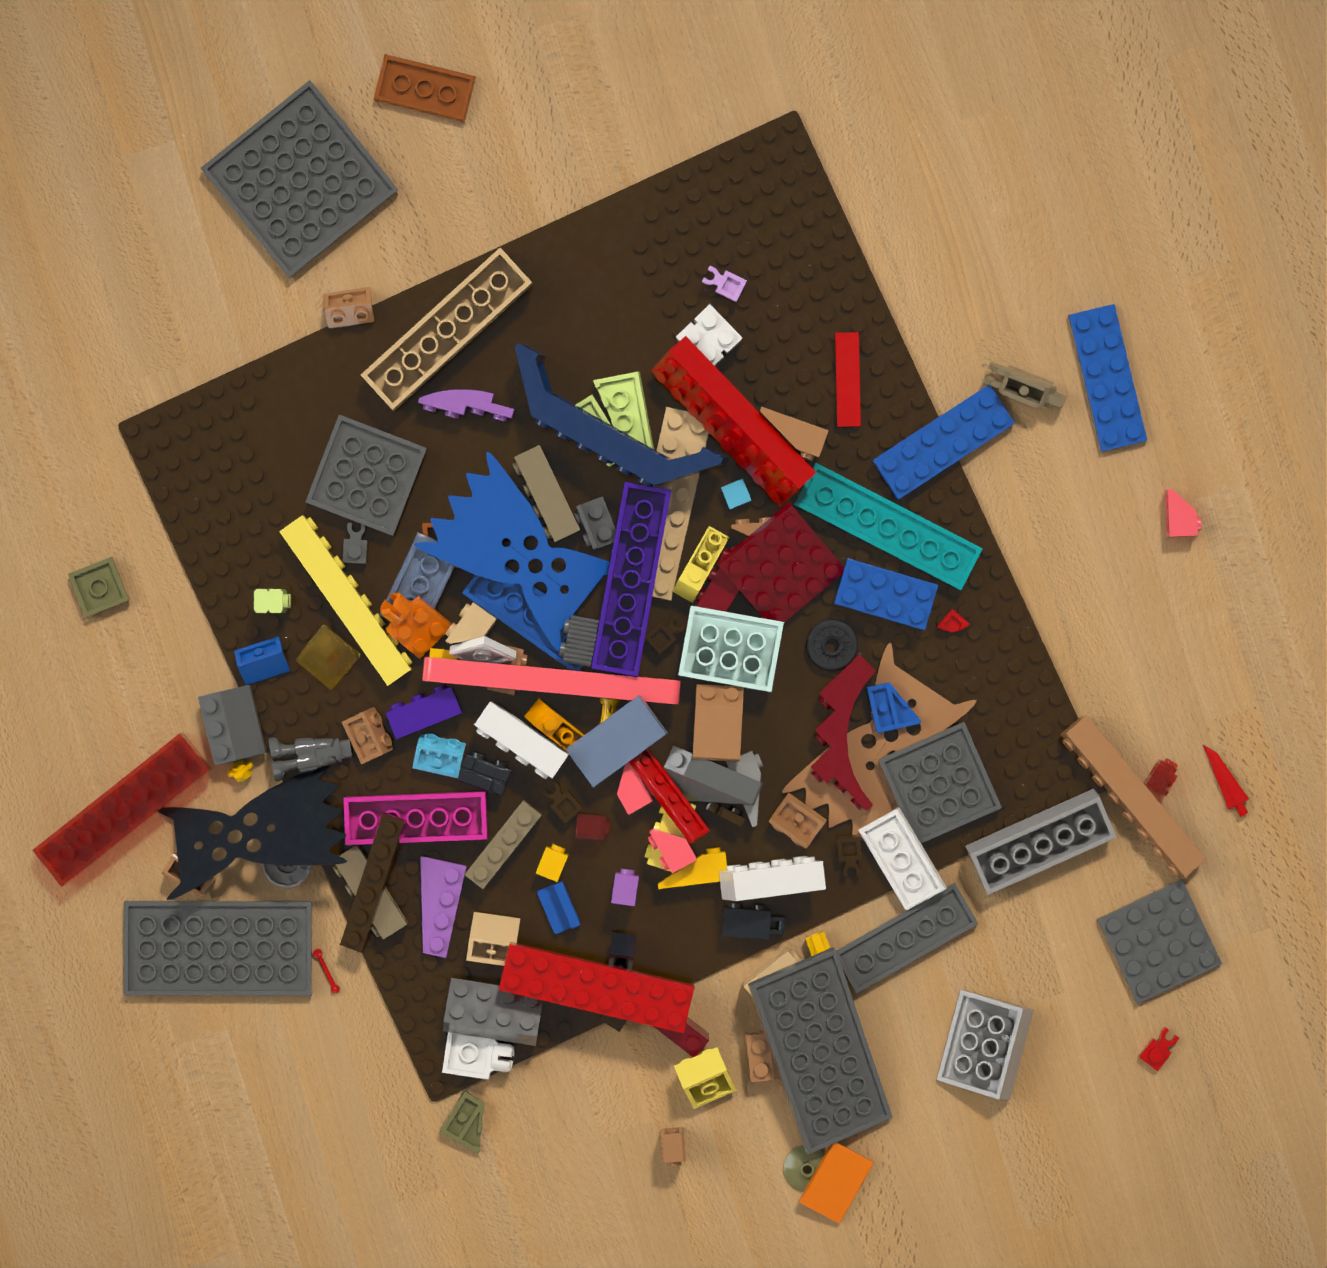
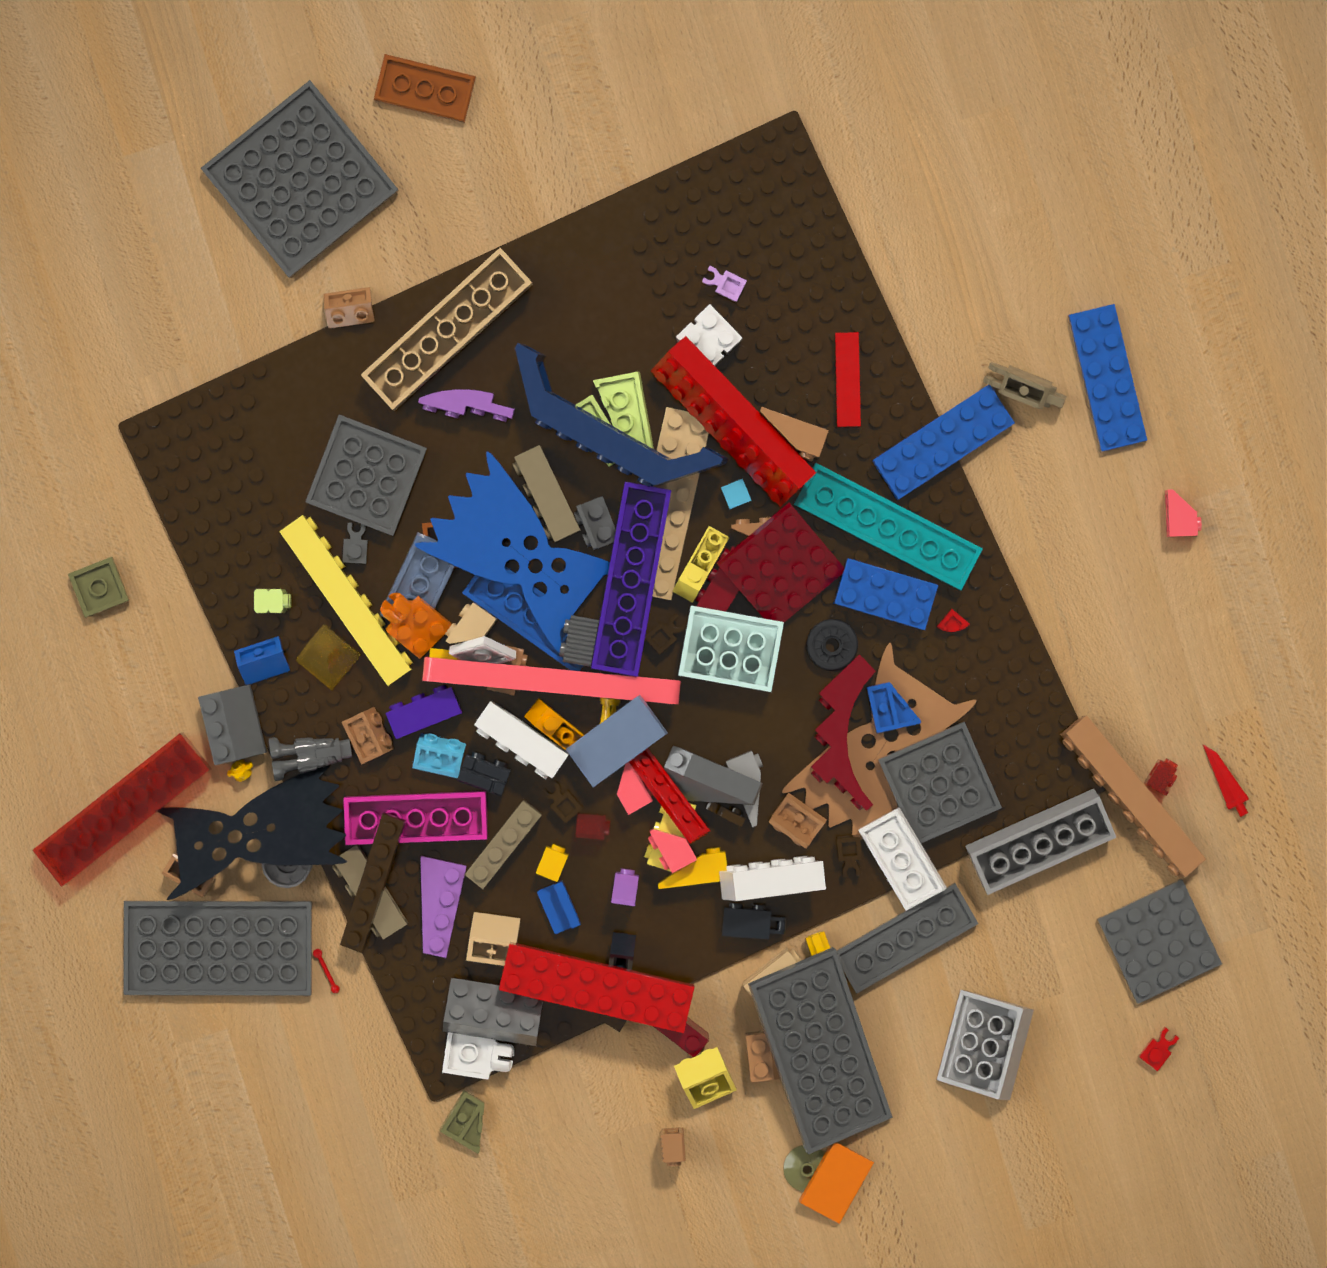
medium nougat slope [693,684,744,762] -> none

